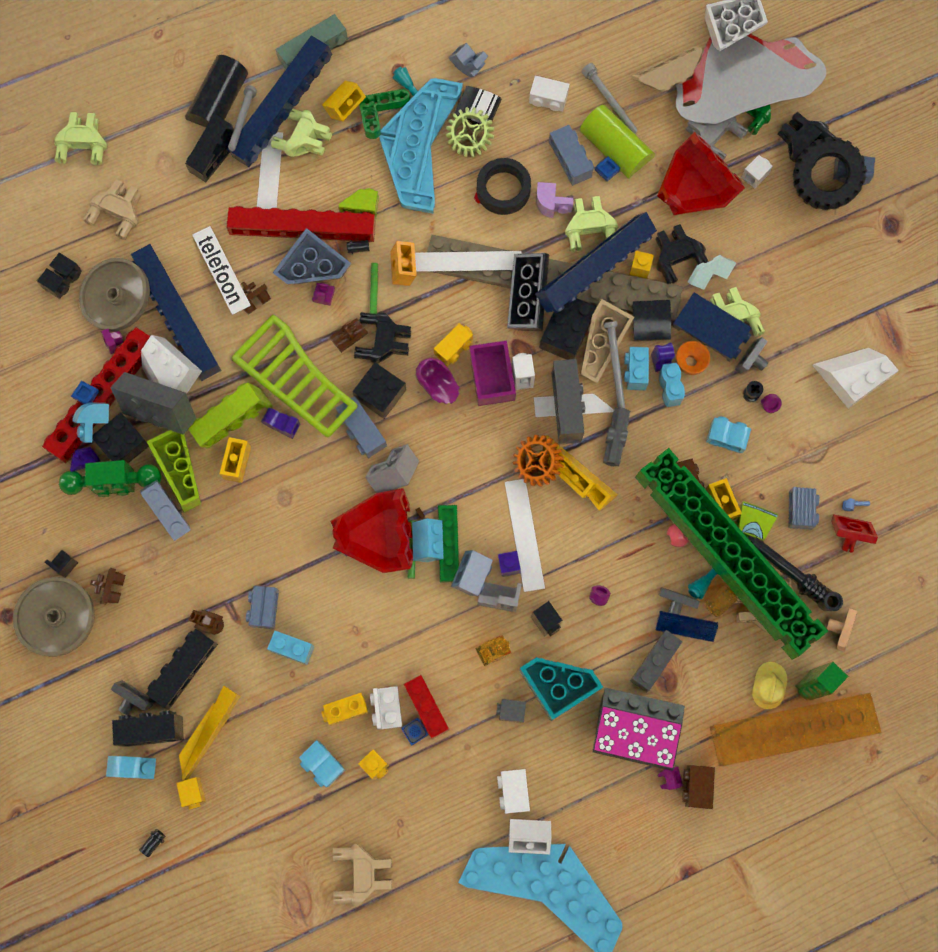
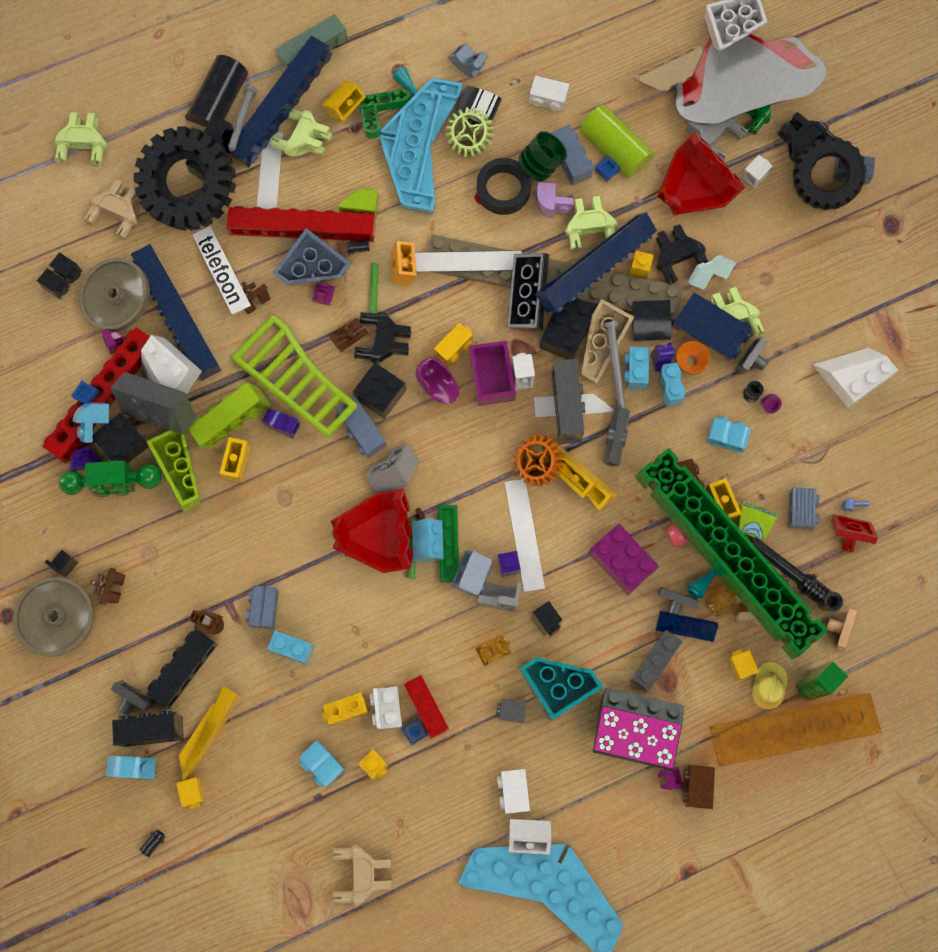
sand blue brick [140,480,191,541] -> none
light grey piece [582,63,637,134] -> none
magenta tile [589,585,611,606] -> none
none -> black tyre [133,126,236,231]
none -> dark green wheel [518,131,567,181]
none -> magenta piece [588,523,659,595]
none -> yellow brick [728,648,759,681]

